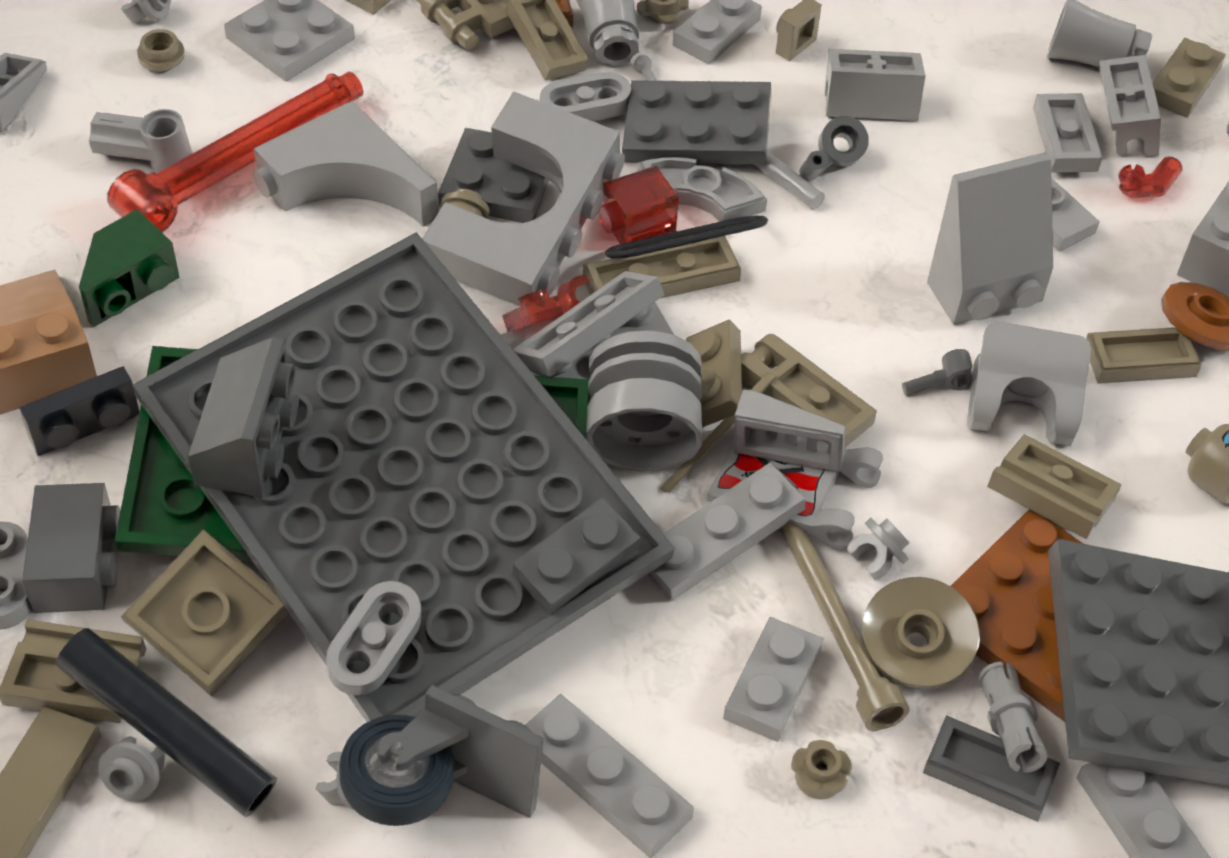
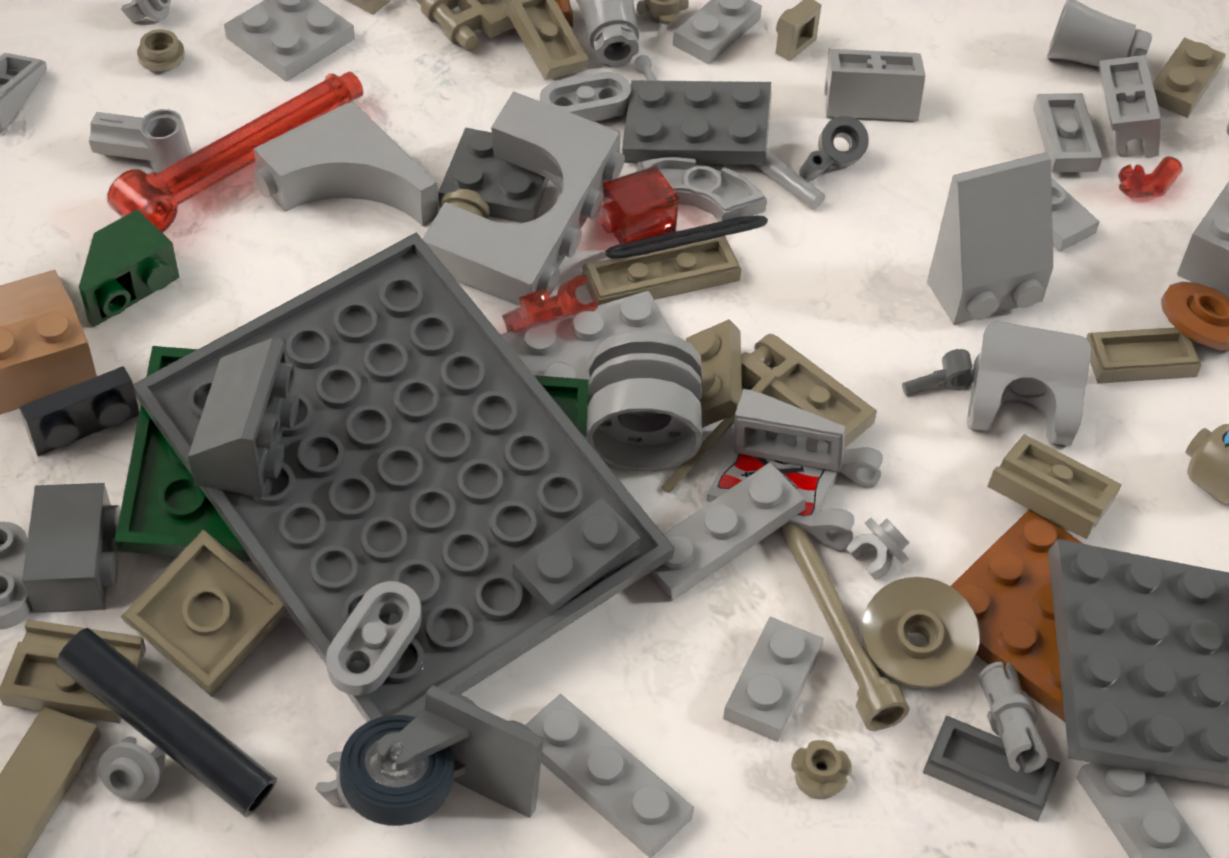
light grey plate [513,271,664,377] -> none

